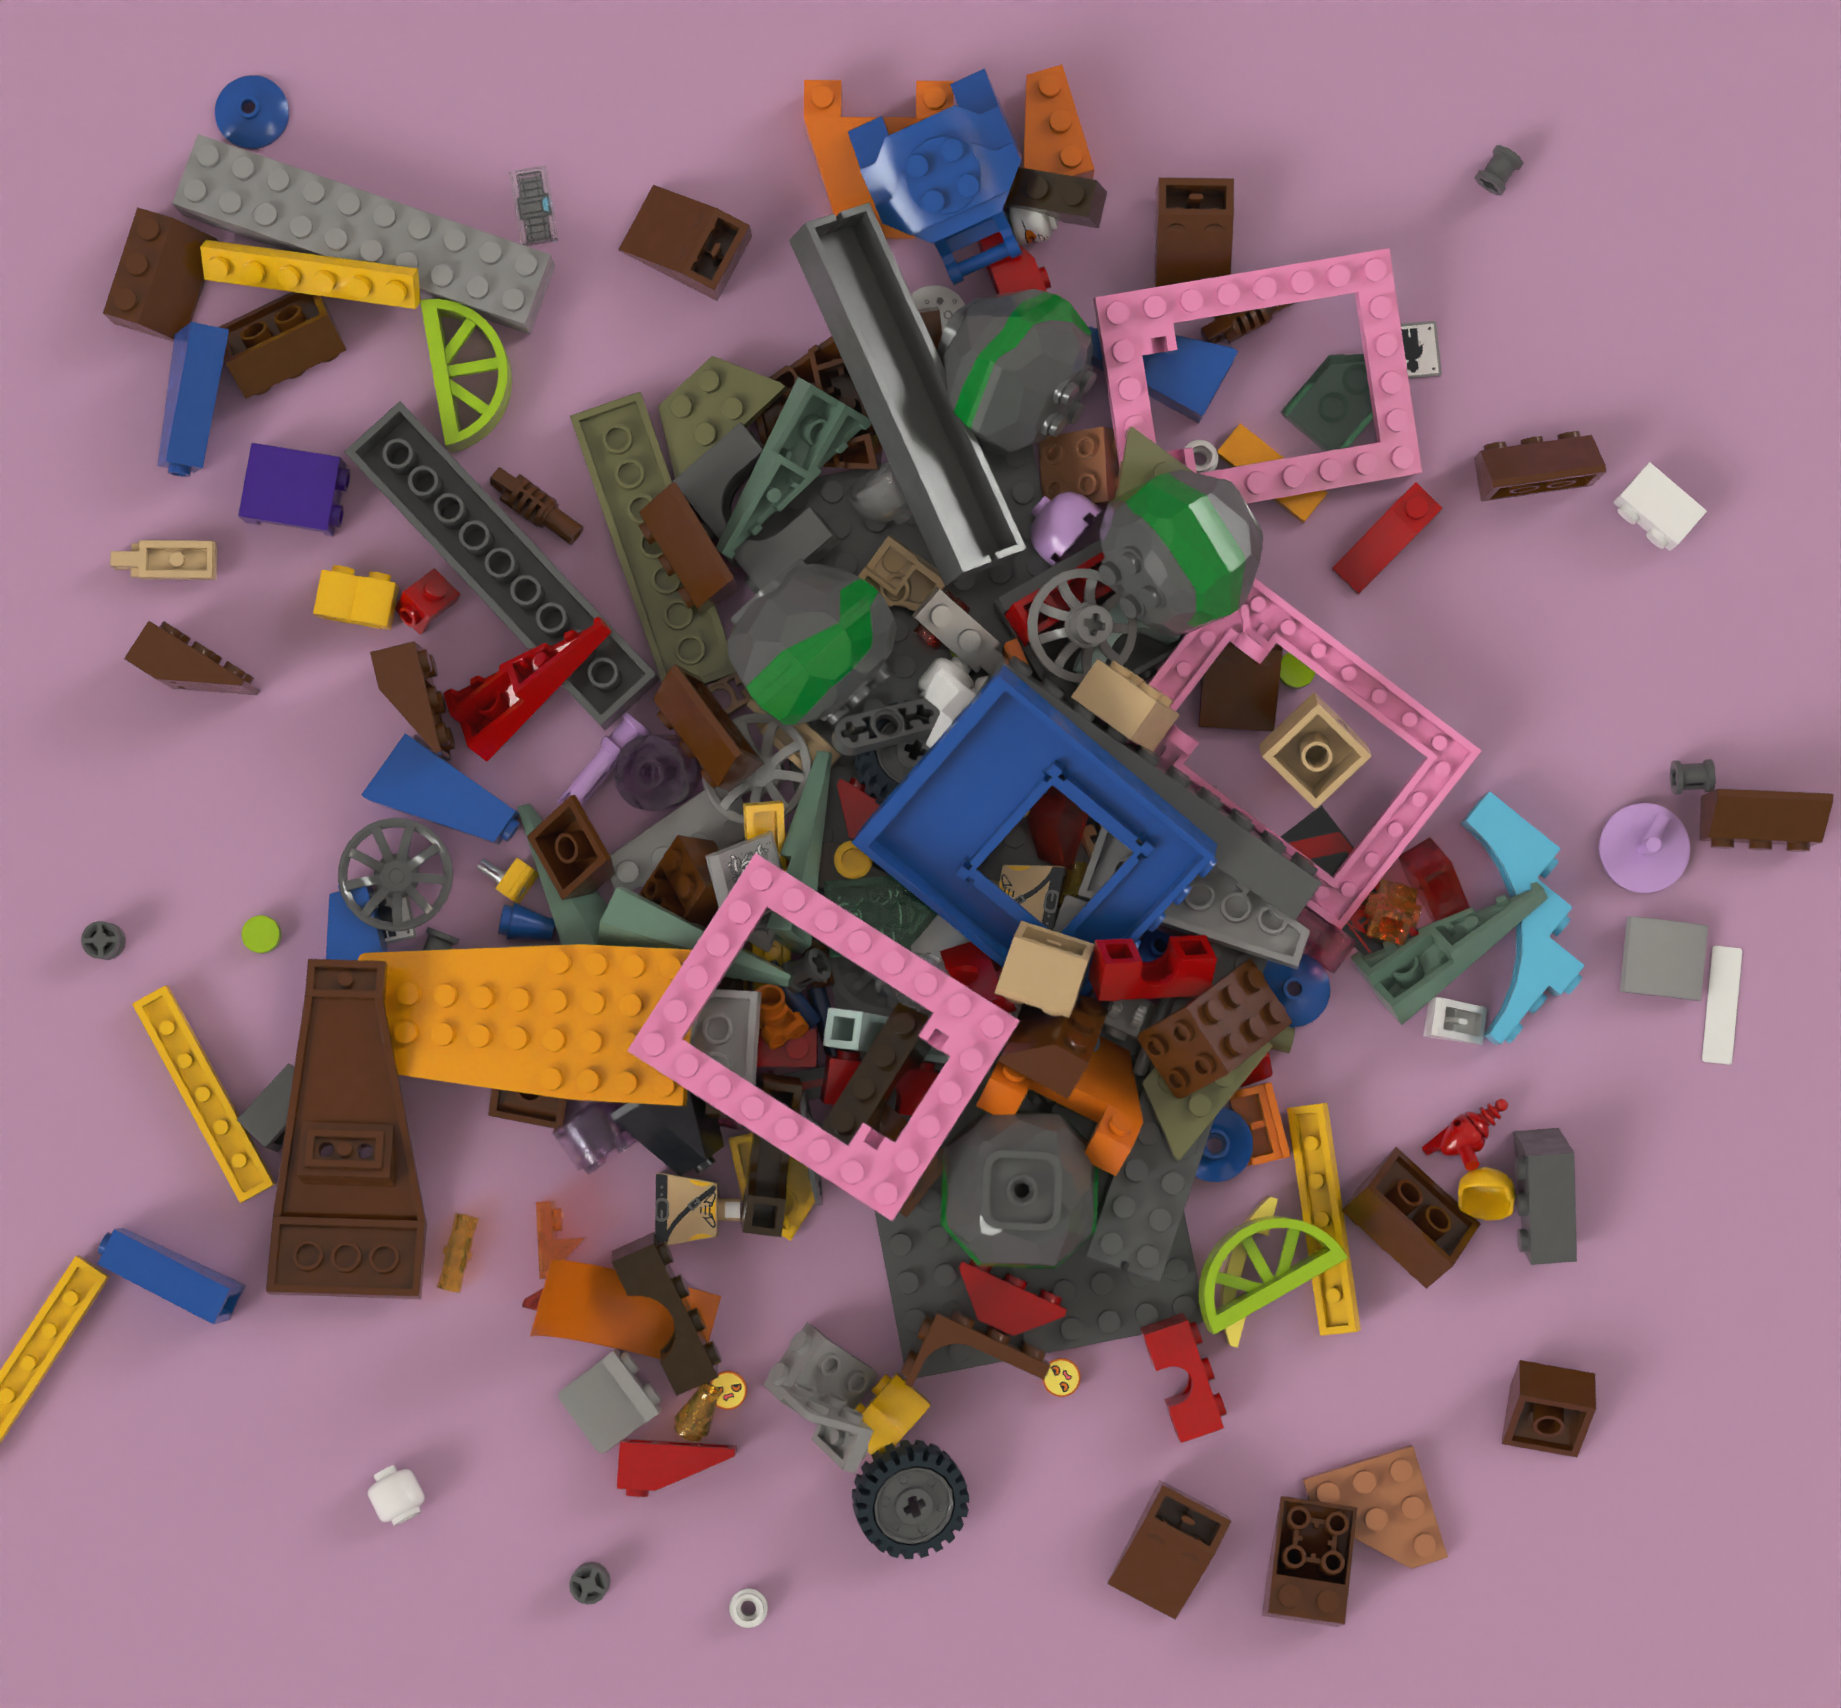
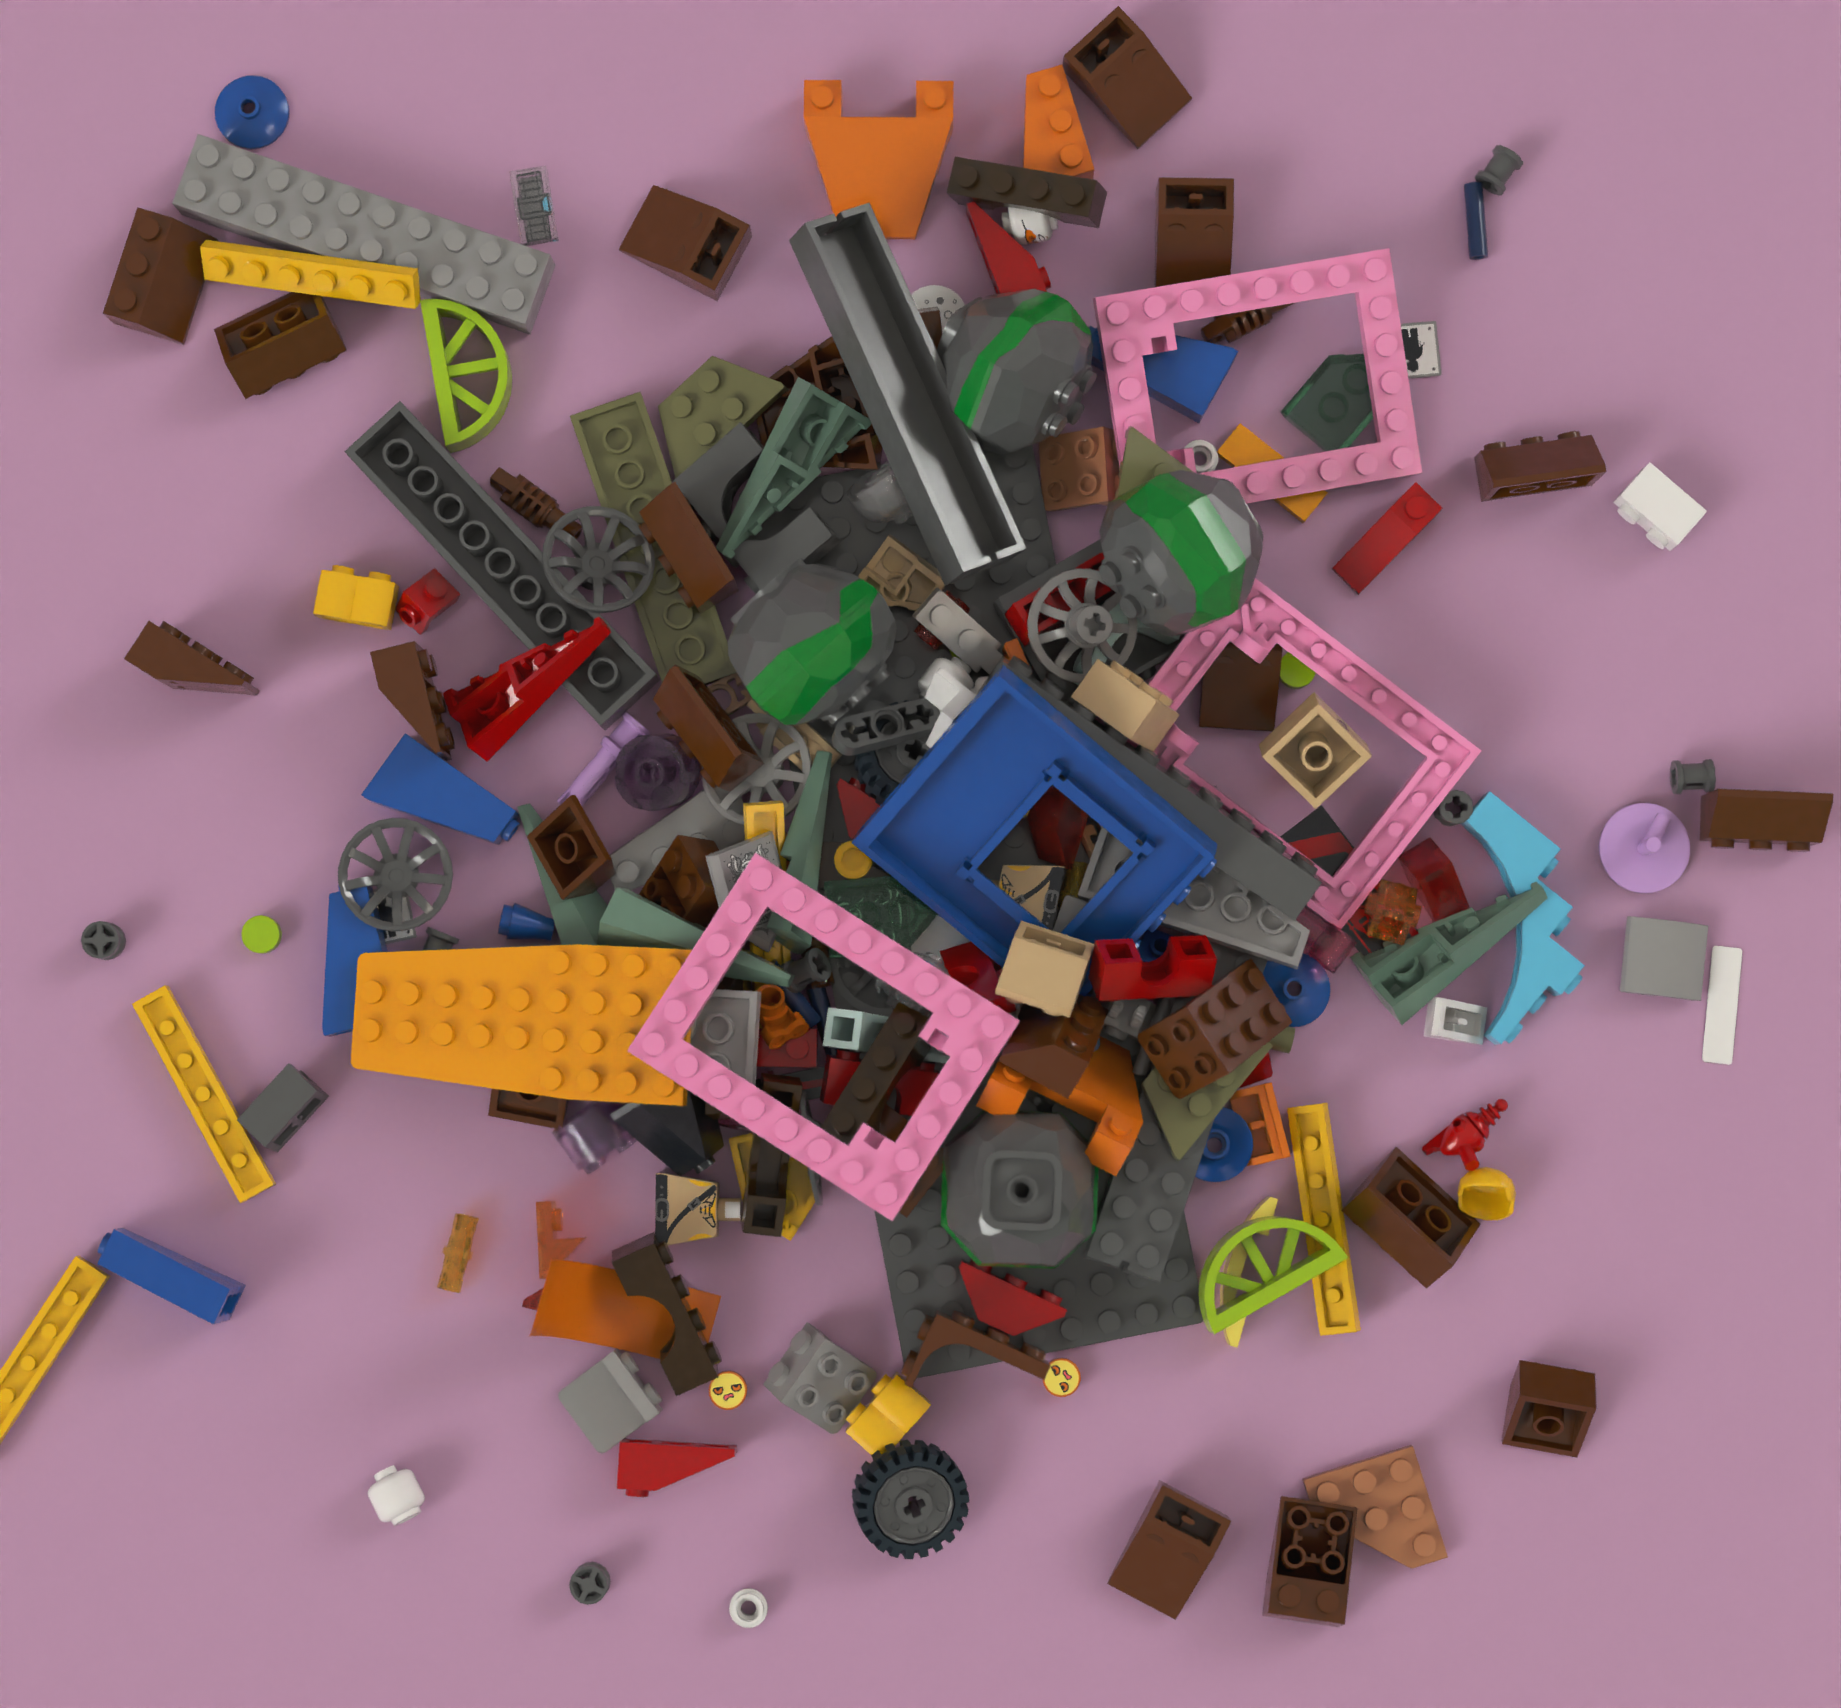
tan hinge [110,540,217,580] -> none
blue slope [157,322,229,477] -> none
dark purple panel [238,443,350,536] -> none
reddish brown wing [266,959,427,1299] -> none
yellow piece [477,858,539,904] -> none
clear yellow cone [674,1383,721,1442] -> none
light grey bracket [777,1383,873,1473] -> none
blue piece [848,68,1022,285] -> none
lavender cylinder [1030,492,1102,567] -> none
red arch [1140,1313,1227,1443] -> none
dark grey wedge [1513,1128,1577,1265] -> none
none -> dark grey wheel [542,506,655,613]
none -> reddish brown slope [1063,6,1192,149]
none -> dark grey bush [1433,790,1473,826]
none -> dark blue piece [1464,182,1488,260]

